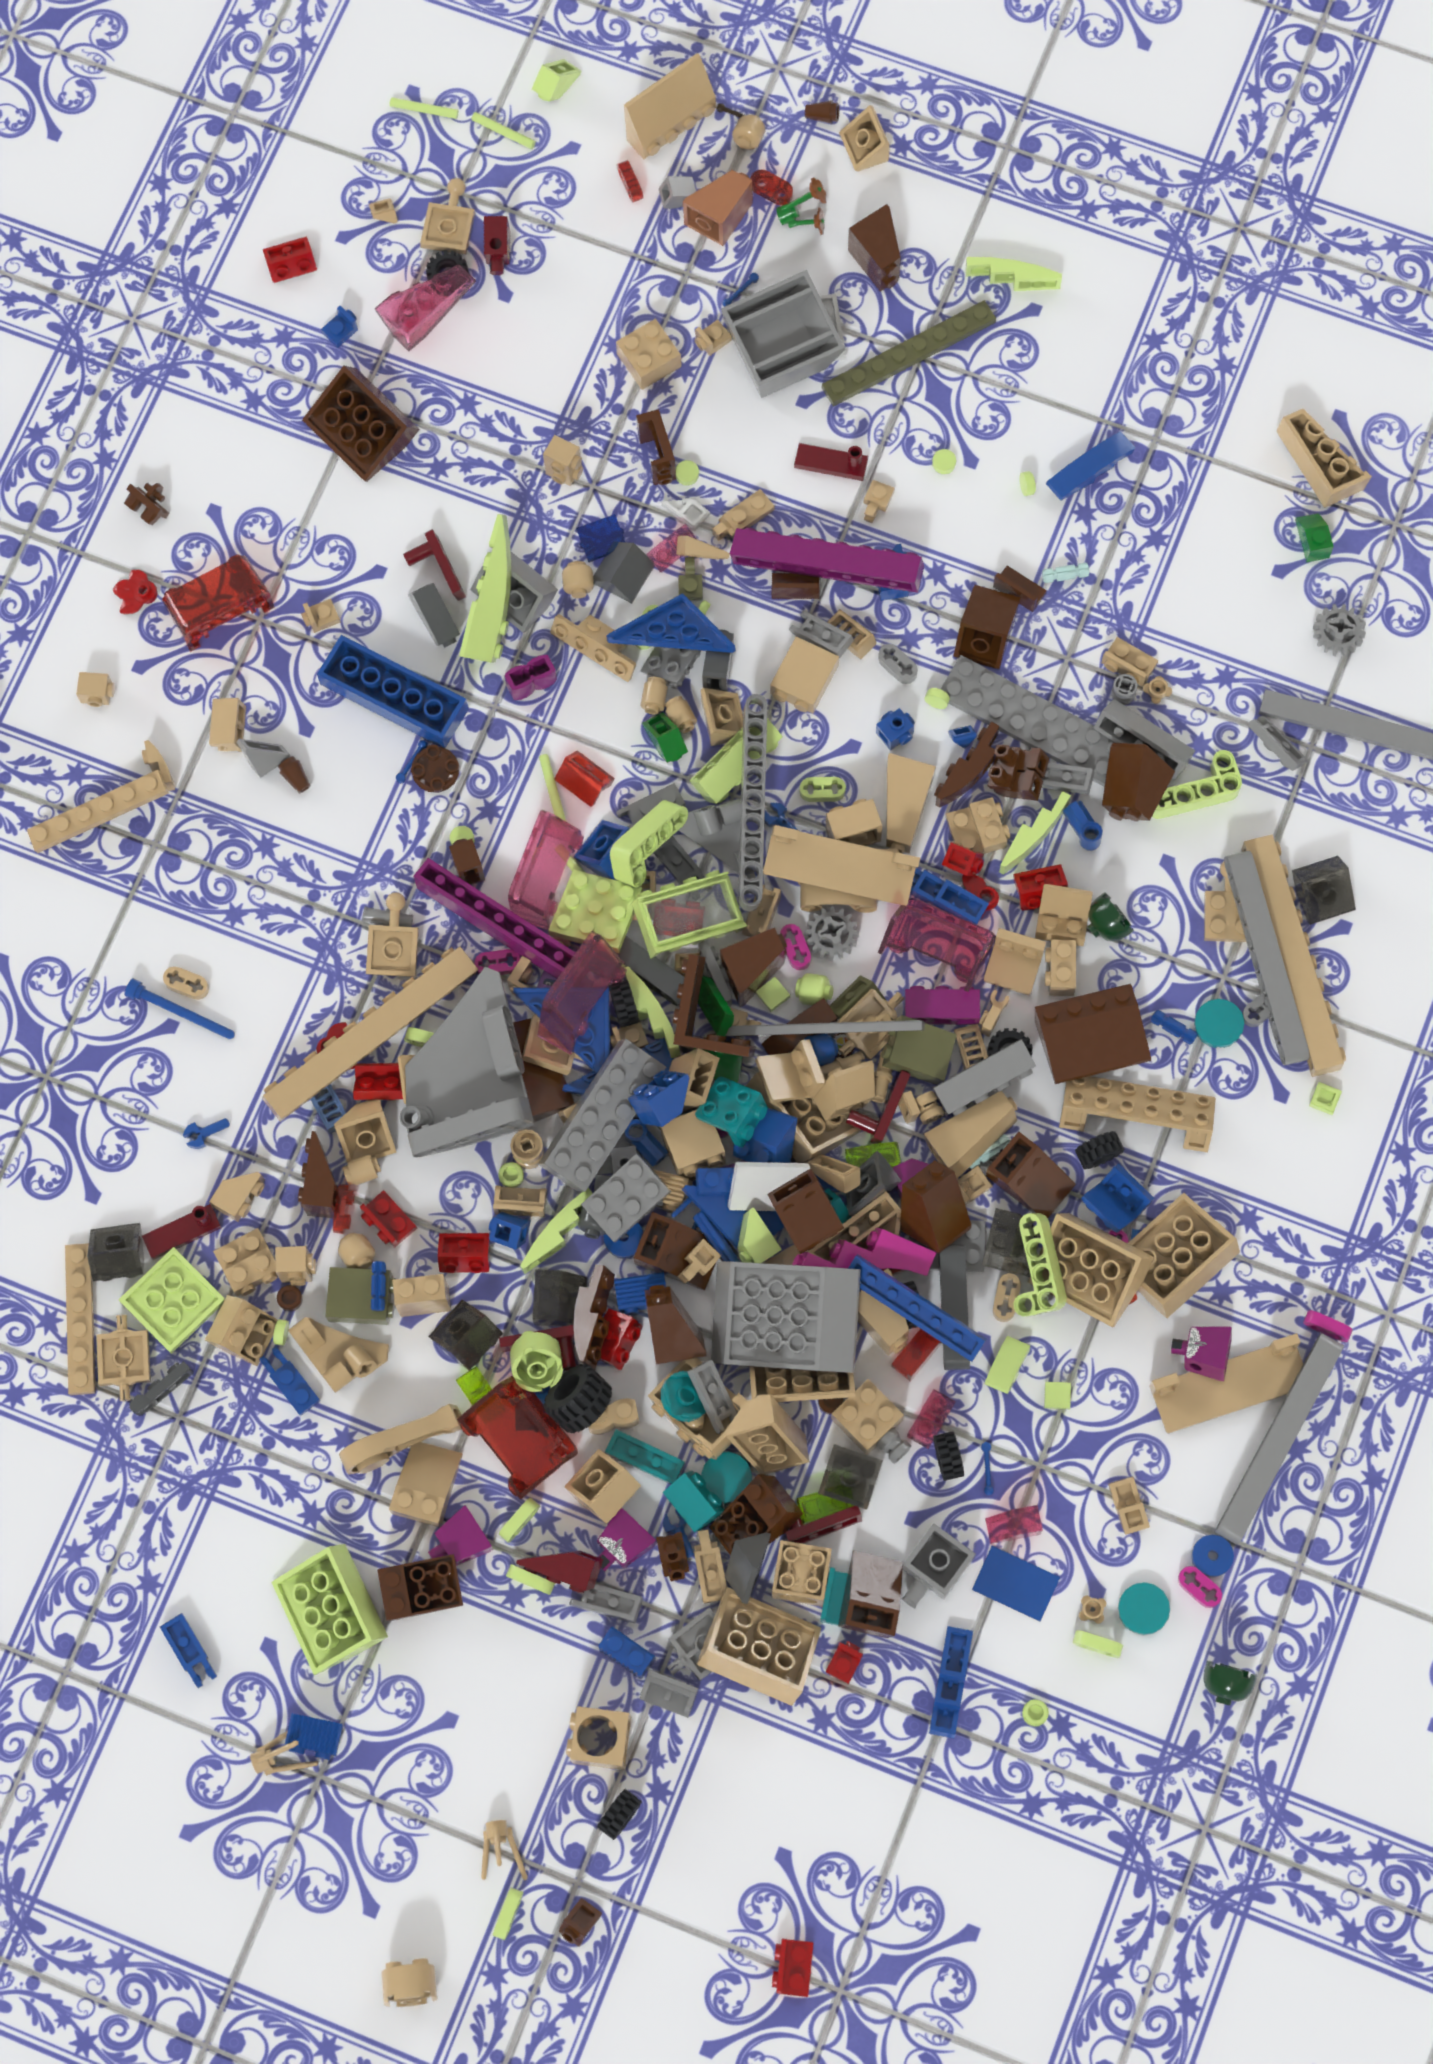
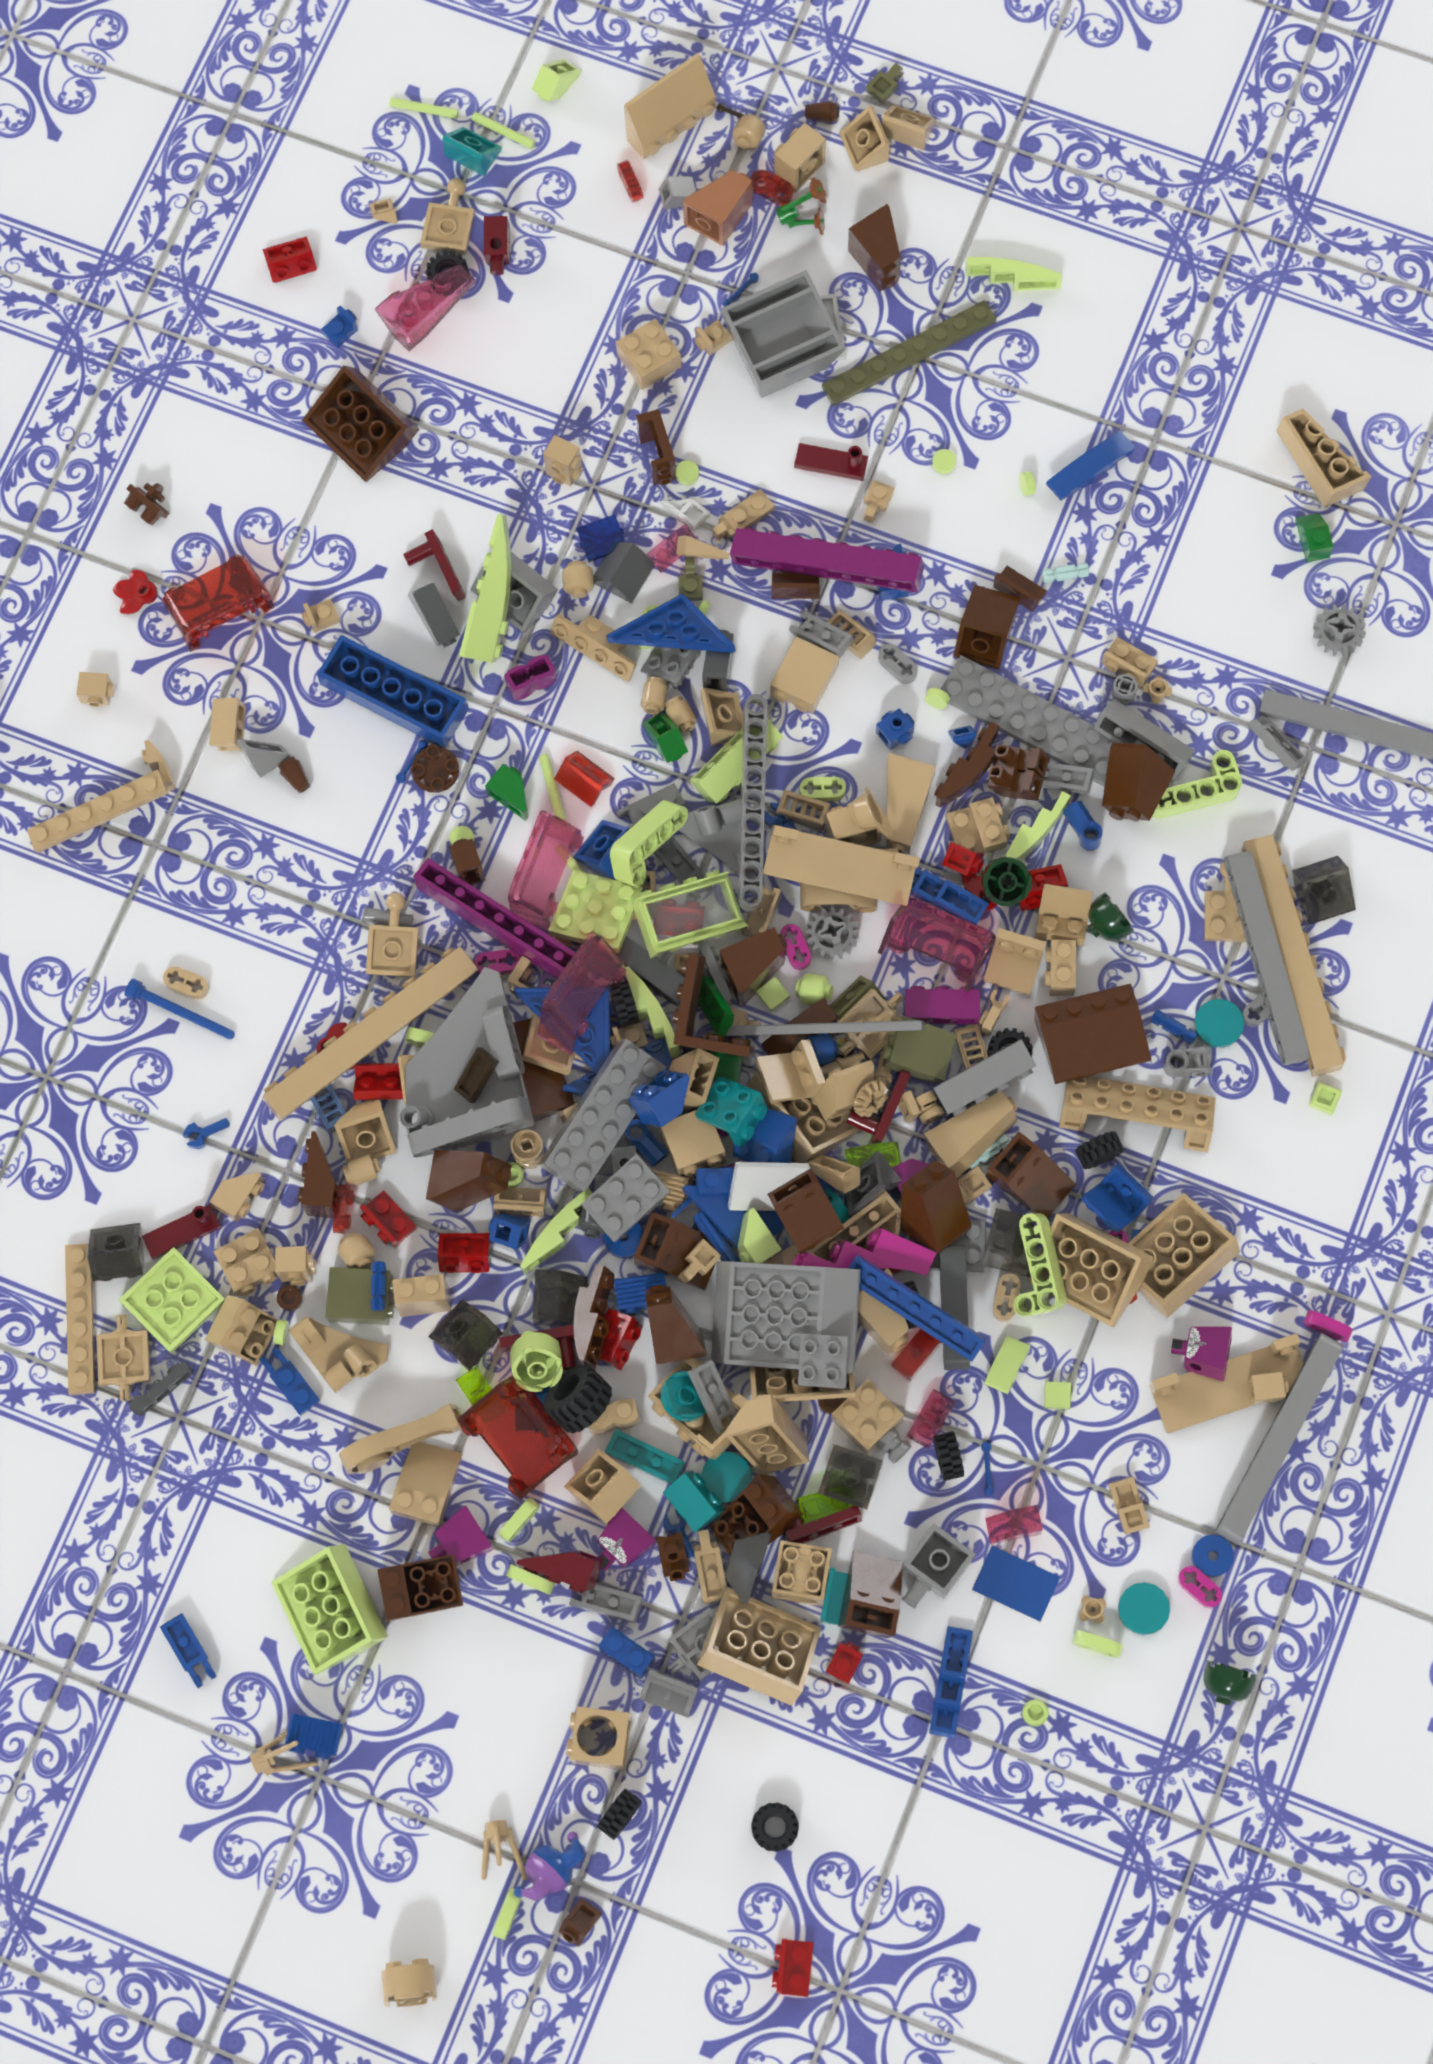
none -> reddish brown slope [426,1150,512,1212]
none -> teal slope [442,127,502,176]
none -> dark brown tile [454,1047,499,1103]
none -> green slope [485,764,528,821]
none -> piece [514,1831,585,1901]
none -> black tyre [751,1802,799,1852]
none -> tan brick [774,122,826,194]
none -> tan slope [776,790,831,831]
none -> light grey hinge [798,1334,849,1389]
none -> tan piece [847,787,892,838]
none -> tan gear [853,1080,888,1118]
none -> olive plate [866,63,903,104]
none -> tan slope [881,104,936,150]
none -> dark green cylinder [981,857,1032,907]
none -> light grey piece [1163,1047,1213,1077]
none -> tan brick [1248,1372,1289,1405]

